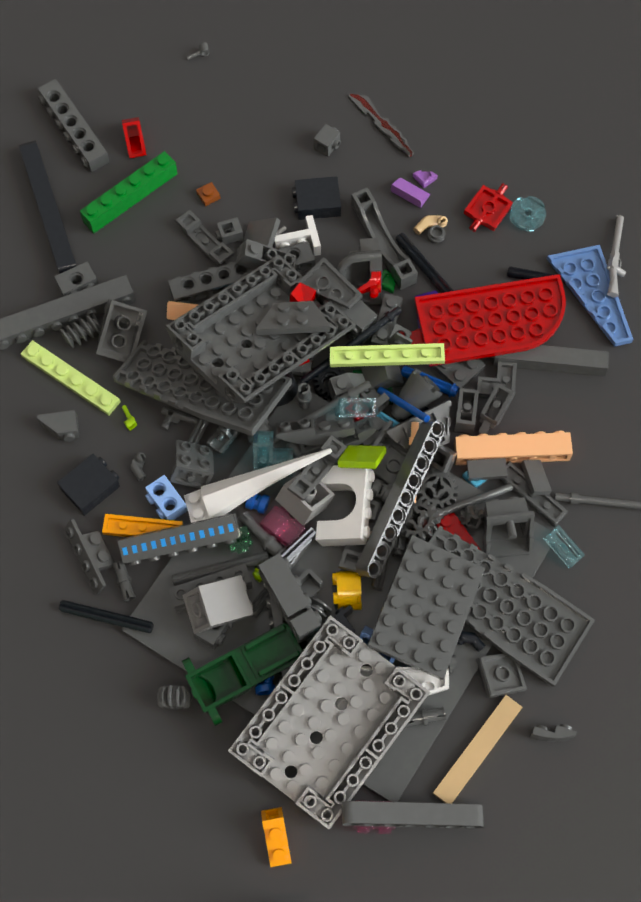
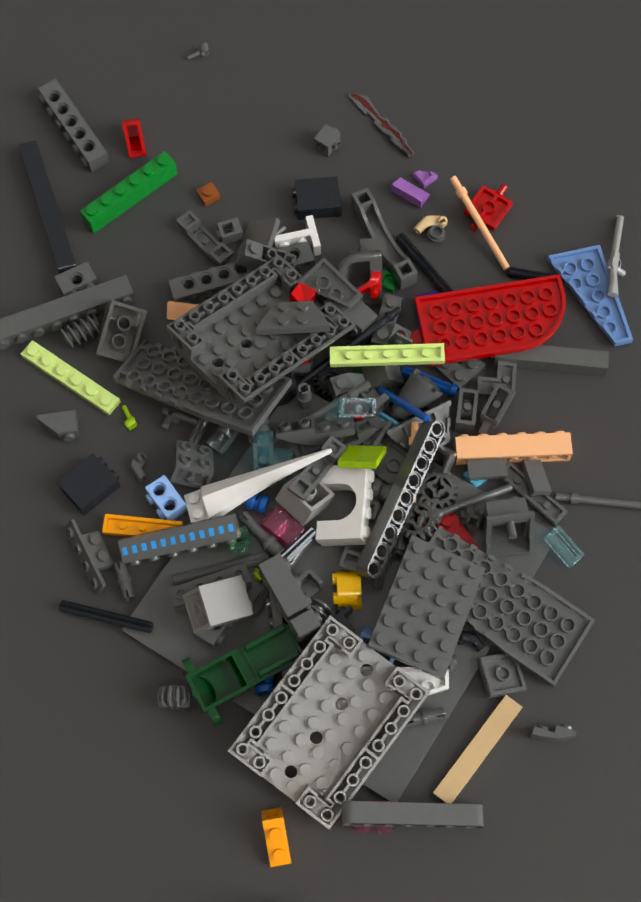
clear light blue plate [510,196,546,232] -> none
none -> light nougat bar [450,176,510,271]

